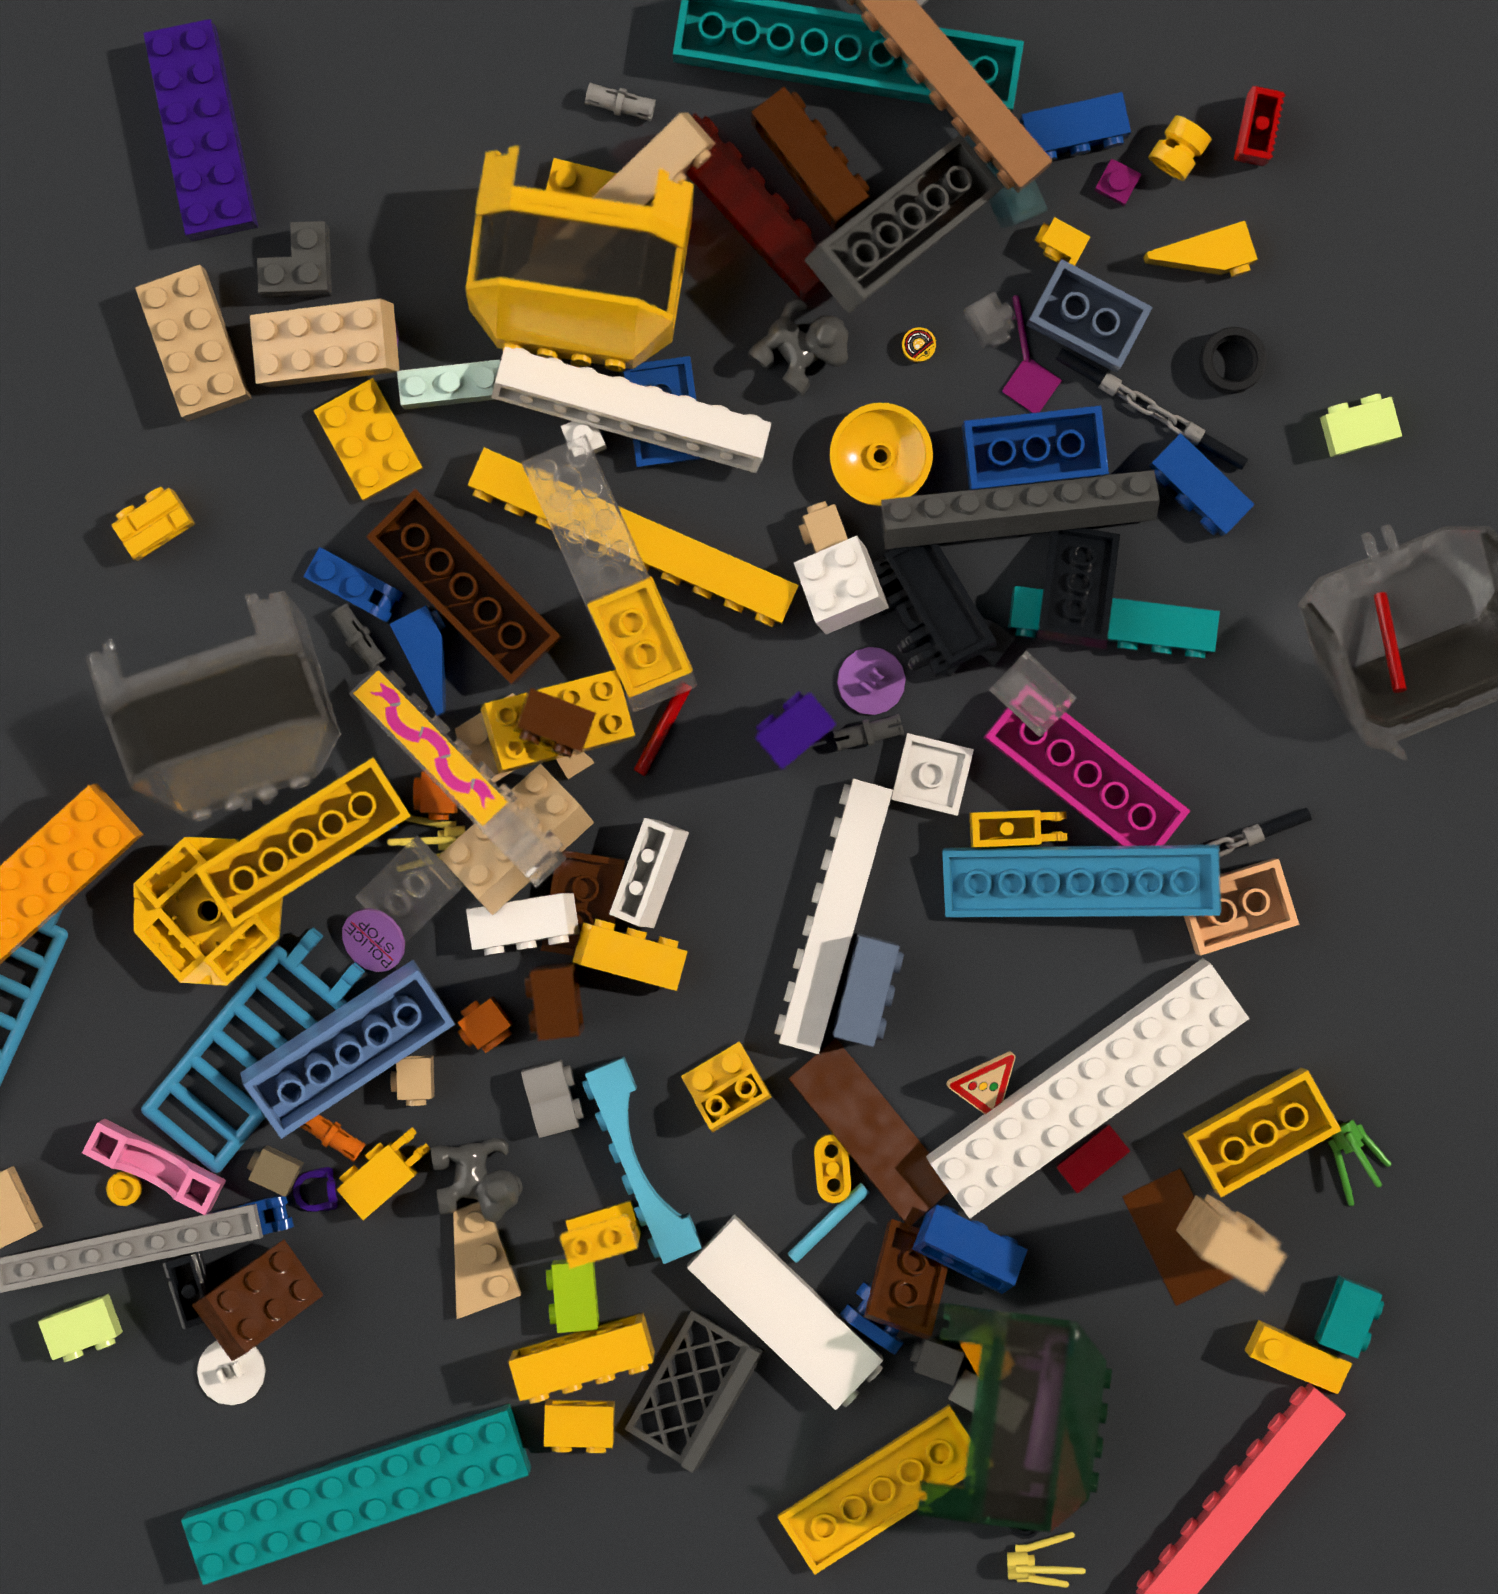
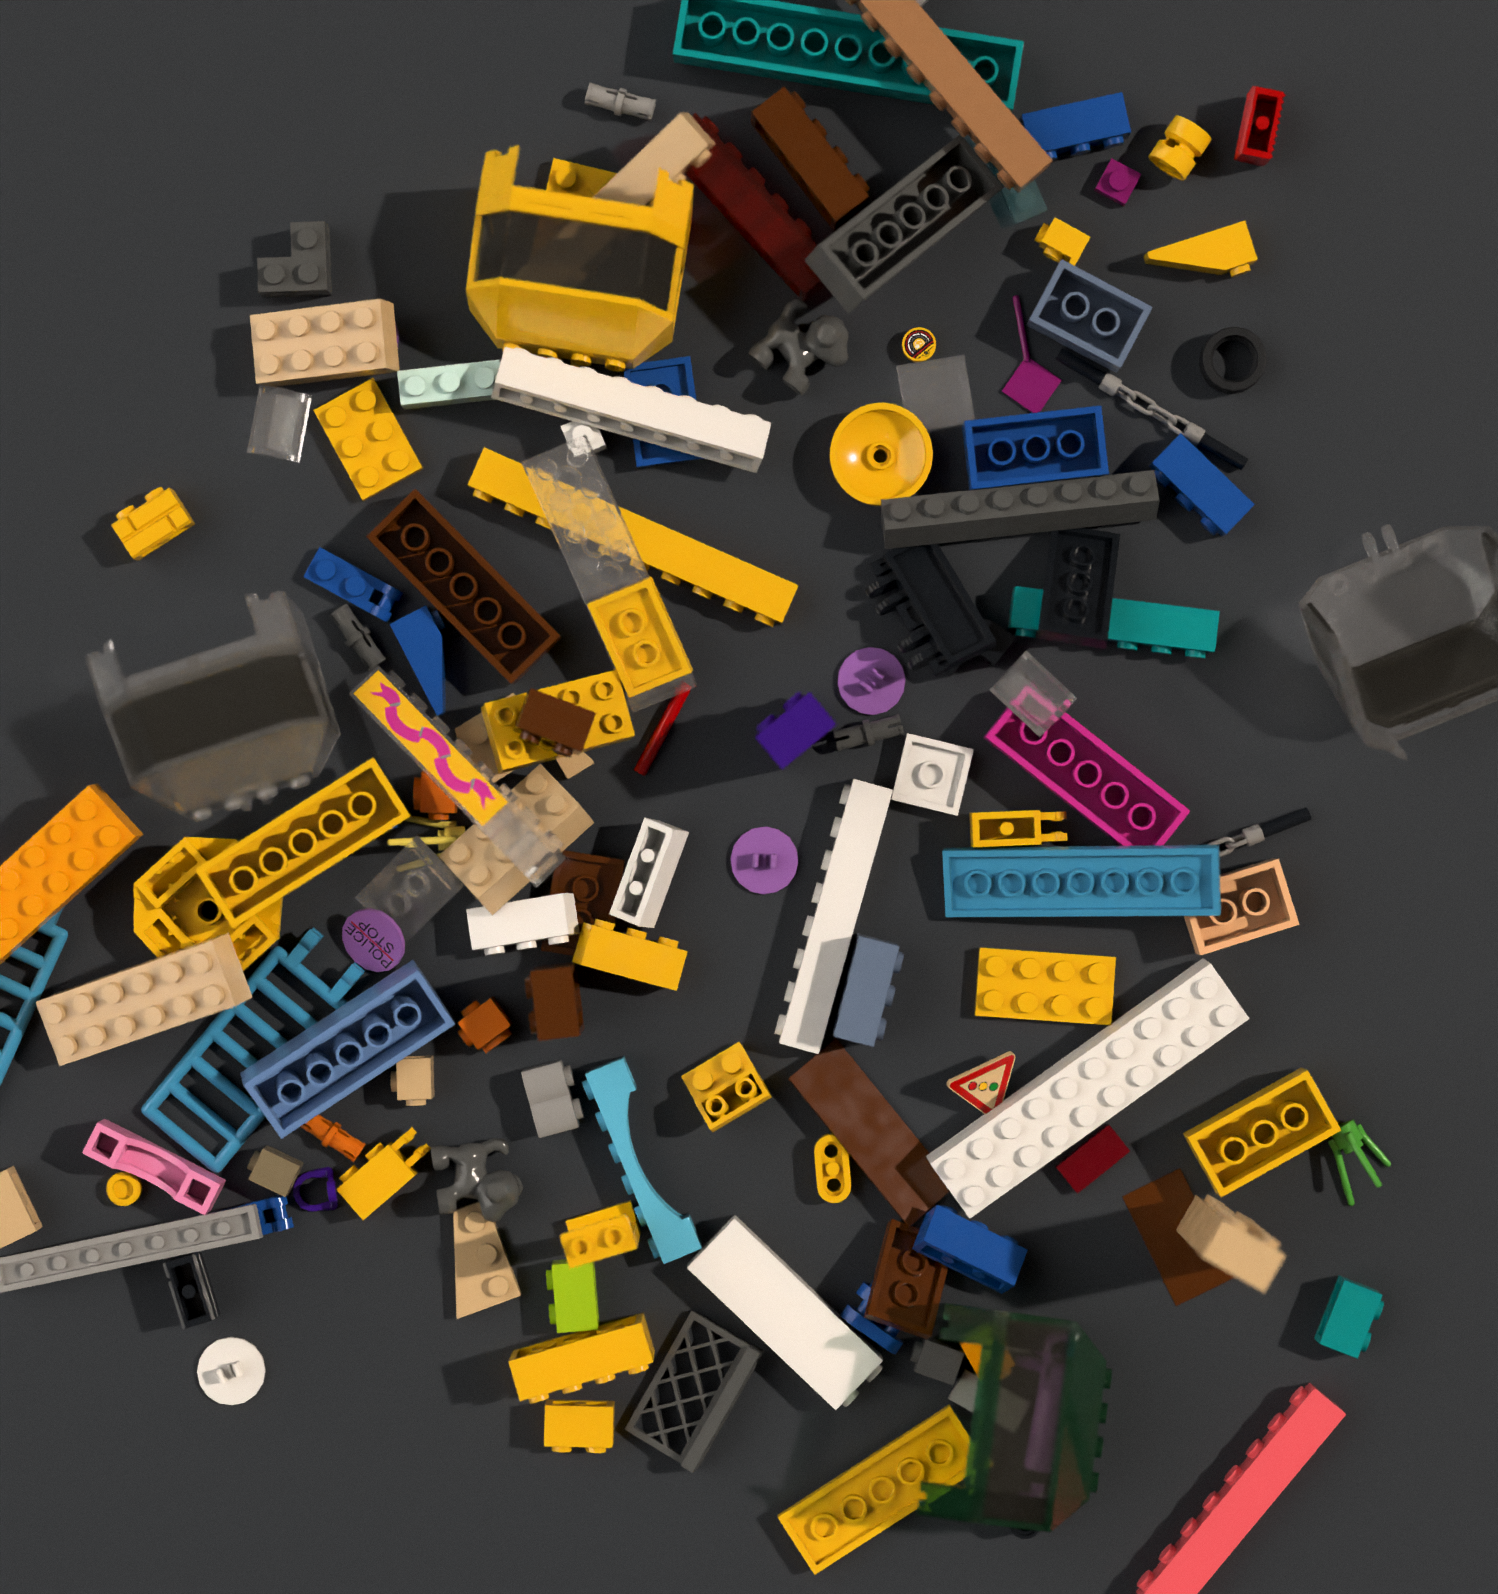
yellowish green brick [38,1293,123,1362] -> none
tan brick [135,264,252,421] -> none
dark purple brick [143,19,258,241] -> none
teal brick [181,1403,531,1585] -> none
reddish brown brick [192,1239,323,1361] -> none
medium azure bar [787,1183,870,1263] -> none
white brick [794,536,889,634] -> none
tan brick [798,501,848,553] -> none
clear brick [963,291,1016,349] -> none
light yellow plant [1007,1532,1086,1588] -> none
yellow slope [1244,1320,1352,1394] -> none
yellowish green brick [1320,393,1402,457] -> none
red bar [1373,592,1407,693] -> none
none -> tan brick [36,933,253,1066]
none -> clear brick [247,386,312,463]
none -> medium lavender piece [730,826,798,894]
none -> clear tile [897,355,975,431]
none -> yellow plate [974,947,1116,1025]

